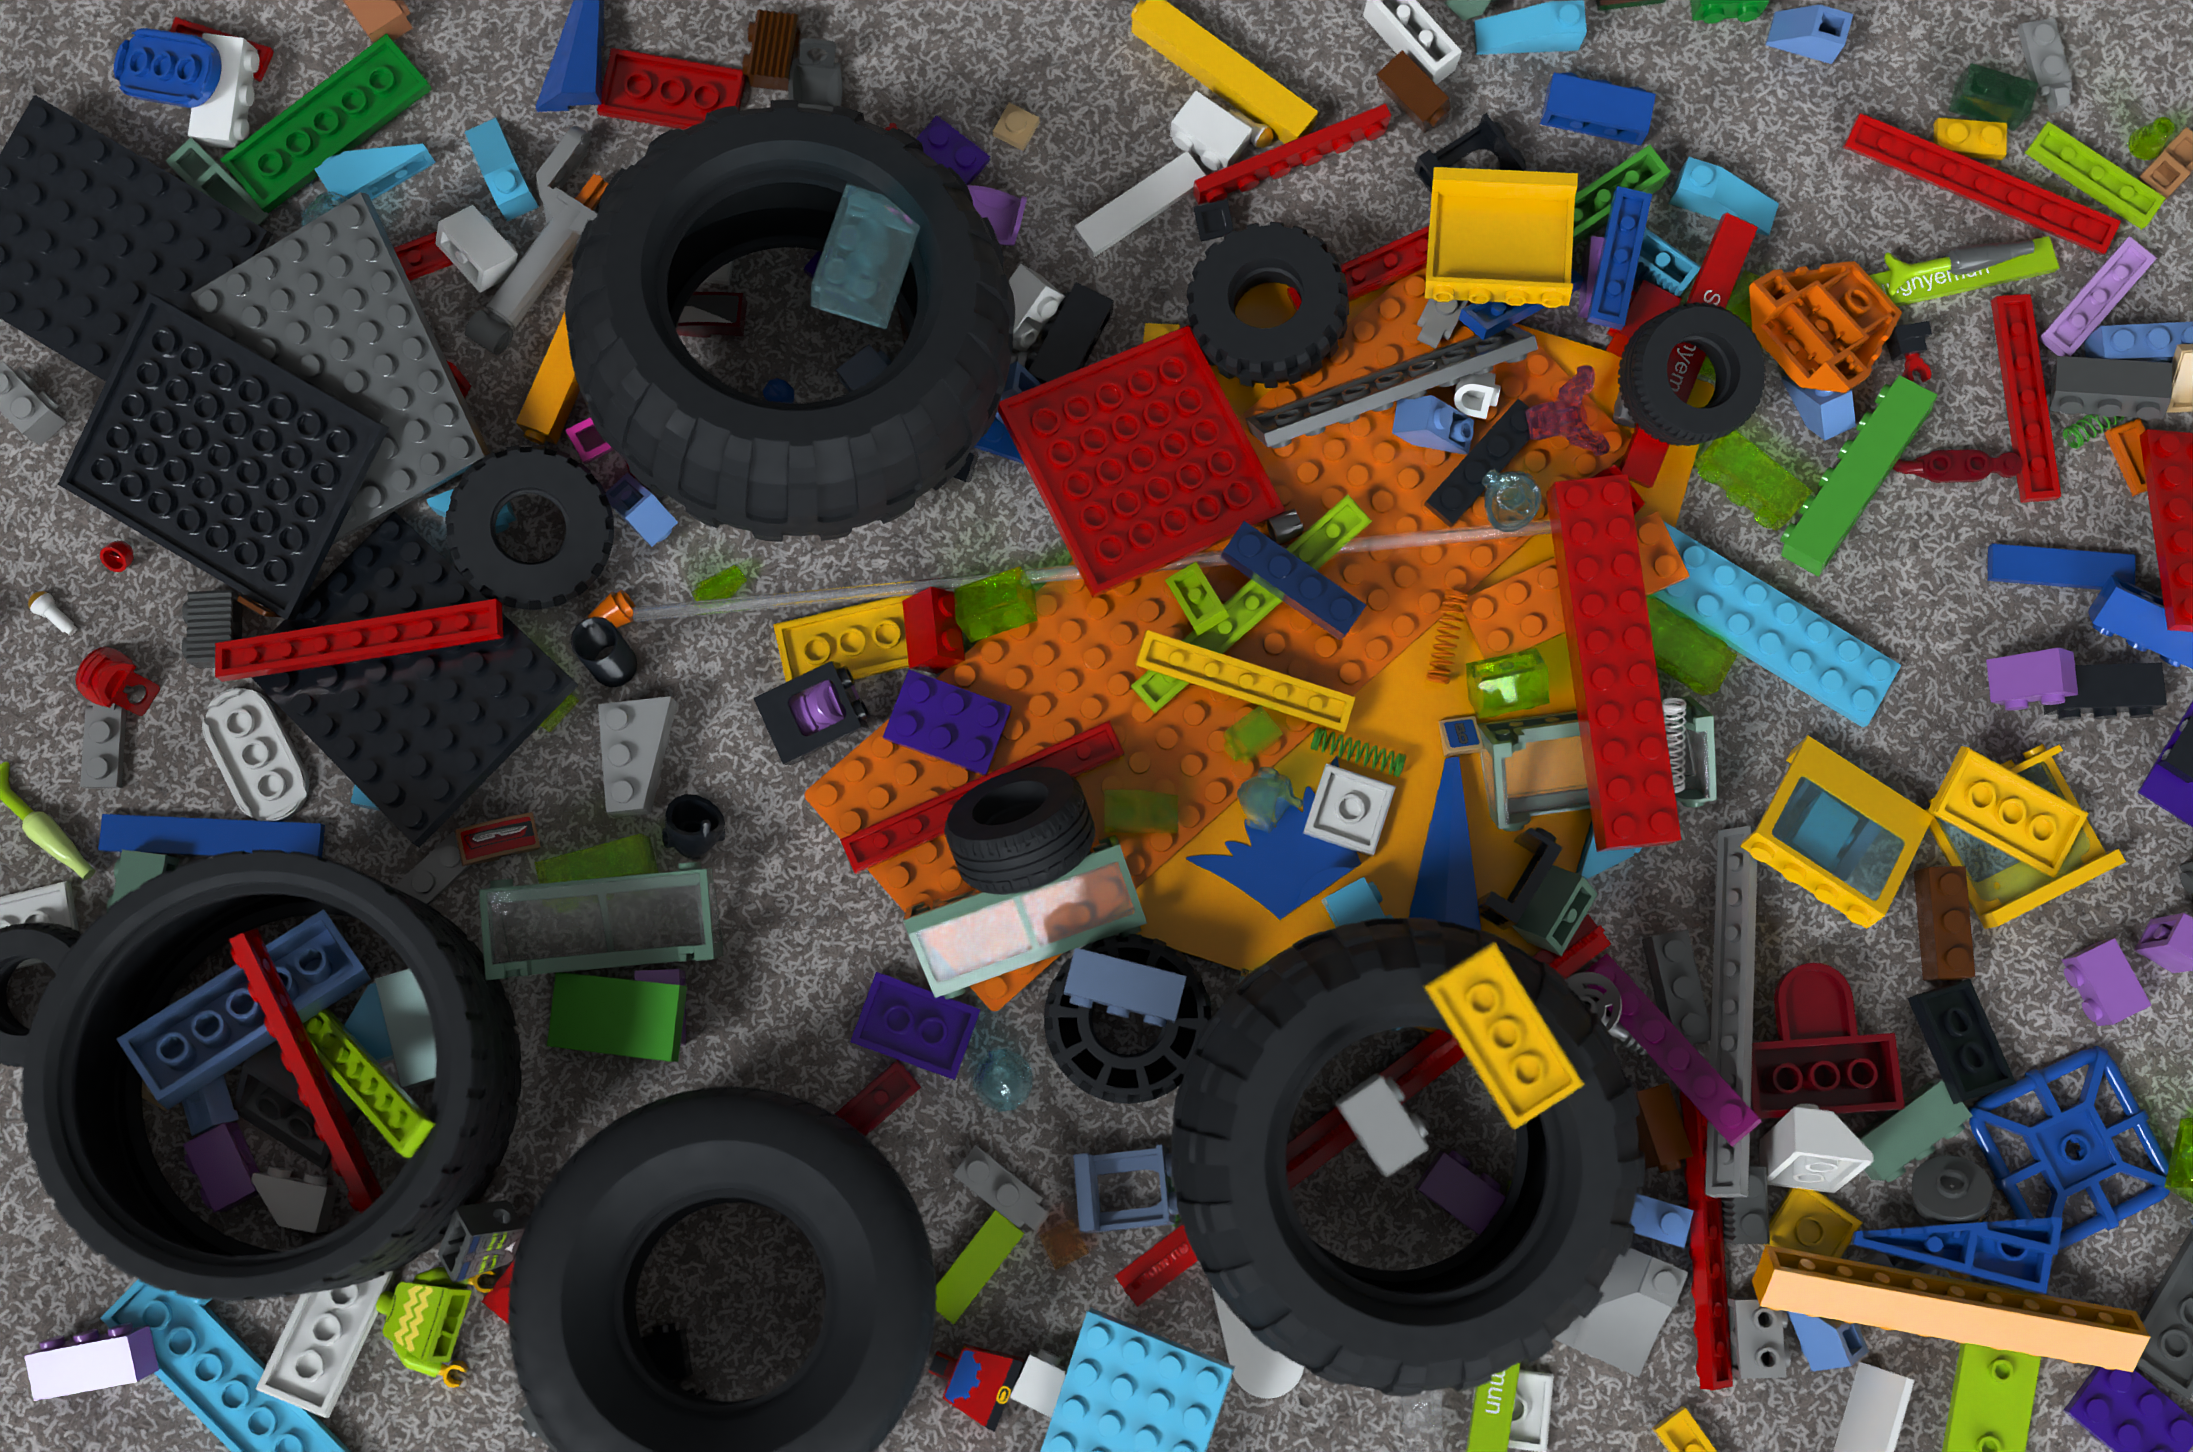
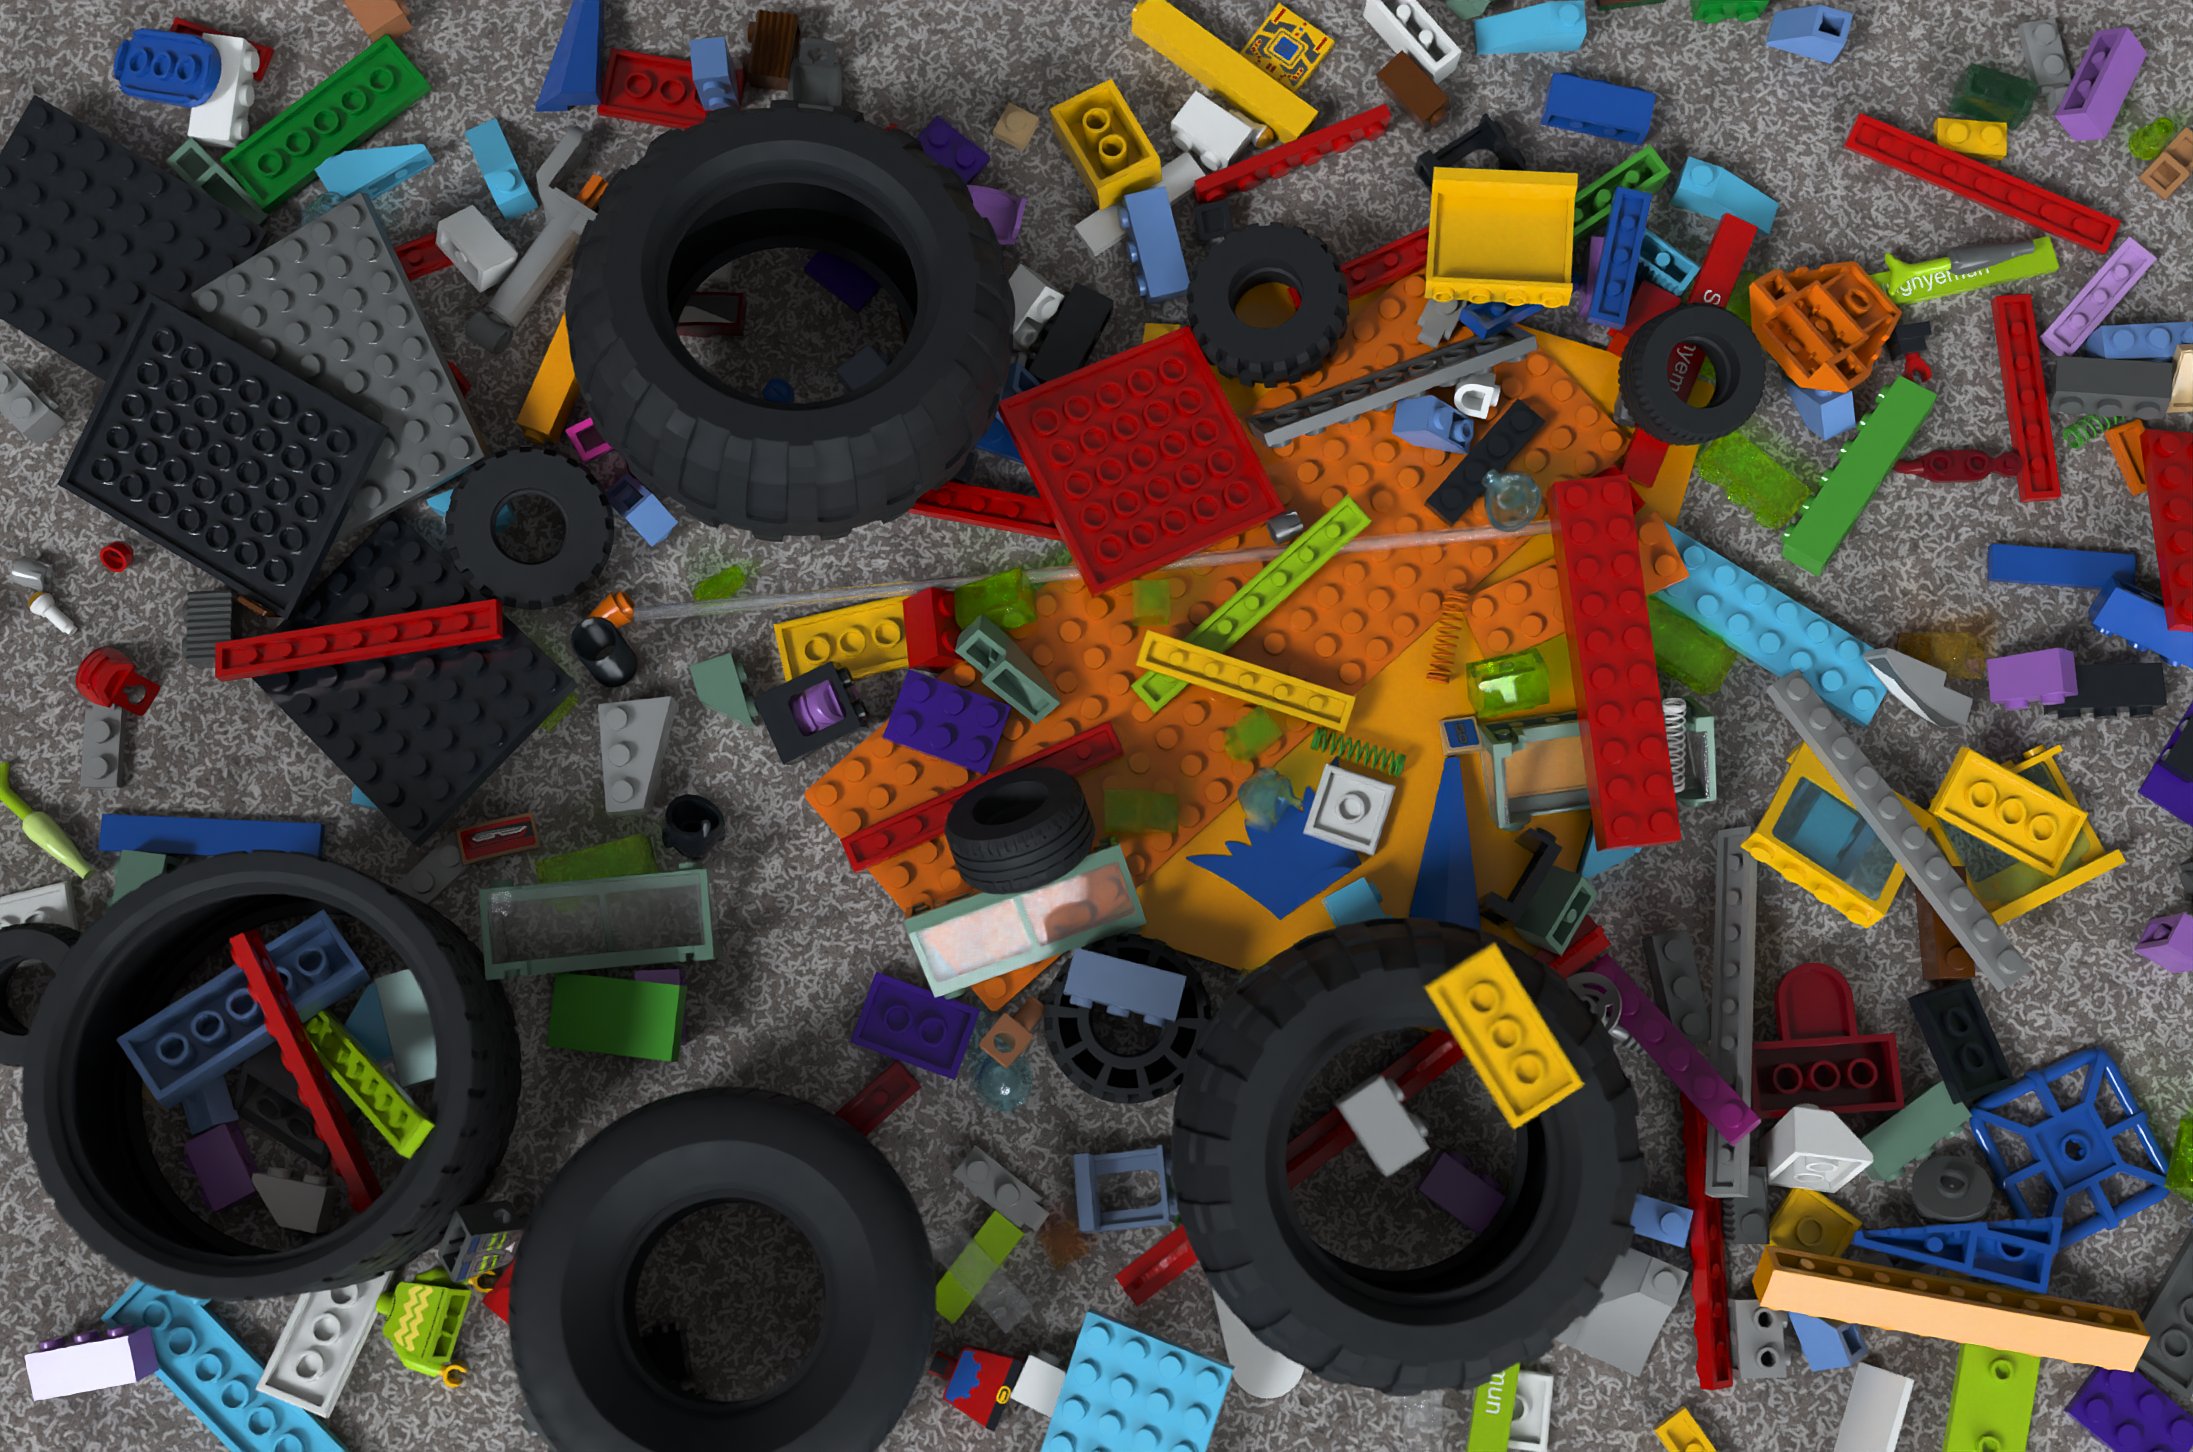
white tile [202,688,310,822] -> none
clear light blue slope [811,184,920,329] -> none
lime plate [1165,561,1230,635] -> none
dark blue brick [1220,521,1366,640] -> none
clear pink animal [1525,365,1610,456] -> none
reddish brown brick [1635,1083,1693,1173] -> none
lime plate [2024,121,2166,230] -> none
medium lavender brick [2061,938,2152,1026] -> none
none -> light grey hose [12,556,55,591]
none -> medium blue brick [689,36,739,111]
none -> sand green slope [689,653,759,729]
none -> red plate [908,481,1064,542]
none -> clear hinge [930,1222,1035,1334]
none -> sand green slope [955,614,1061,724]
none -> nougat bracket [979,997,1045,1068]
none -> yellow brick [1050,78,1162,211]
none -> medium blue brick [1117,186,1190,306]
none -> clear neon green brick [1131,579,1171,626]
none -> yellow tile [1239,3,1335,95]
none -> light grey plate [1765,669,2032,992]
none -> light grey slope [1863,647,1973,728]
none -> clear yellow slope [1896,632,1985,679]
none -> medium lavender brick [2055,27,2147,141]

